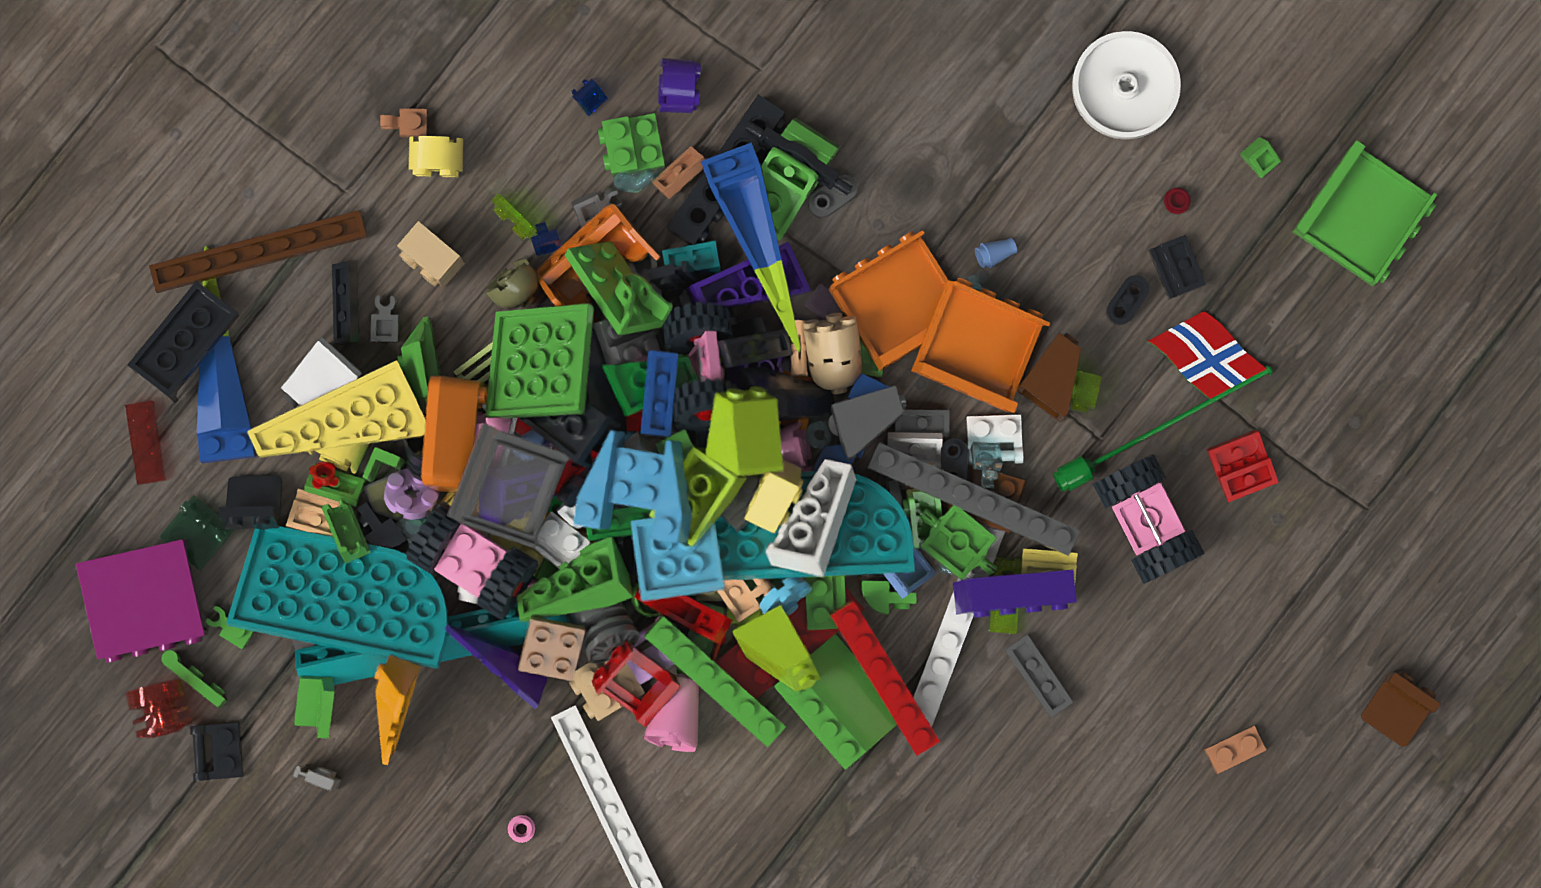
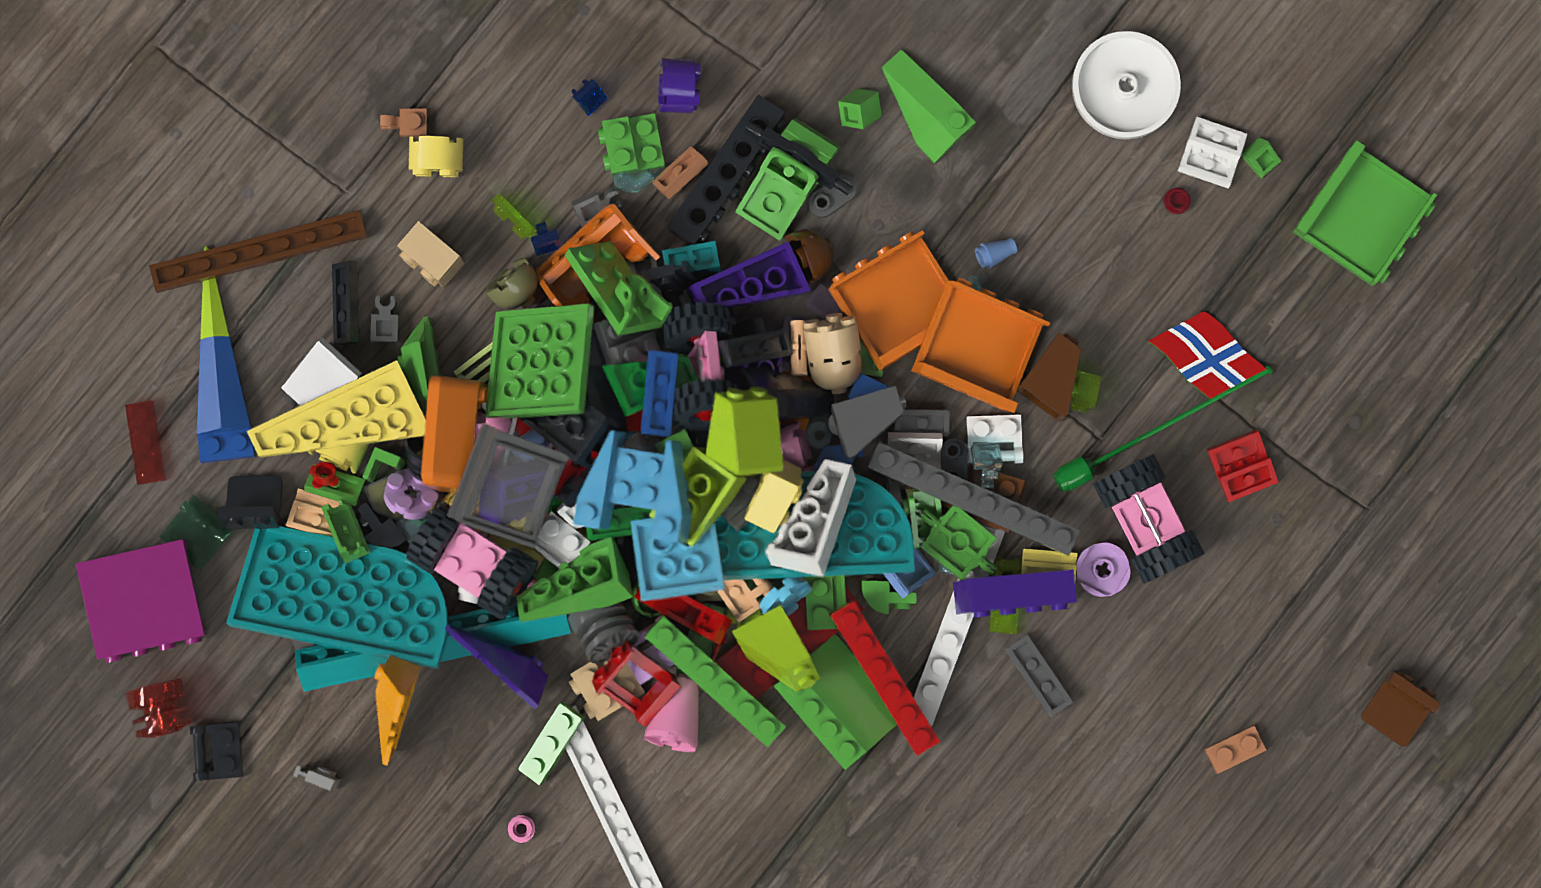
black plate [127,281,240,403] -> none
bright green plate [162,650,228,709] -> none
bright green plate [206,606,254,650] -> none
bright green panel [294,676,335,738] -> none
medium nougat plate [518,616,585,681] -> none
blue plate [701,142,801,352] -> none
black plate [1106,275,1149,325] -> none
black plate [1148,235,1206,300] -> none
none -> plate [518,702,585,785]
none -> reddish brown cylinder [784,229,833,284]
none -> bright green panel [838,89,882,129]
none -> bright green wedge [882,50,976,164]
none -> lavender plate [1076,542,1131,597]
none -> white slope [1178,117,1247,188]

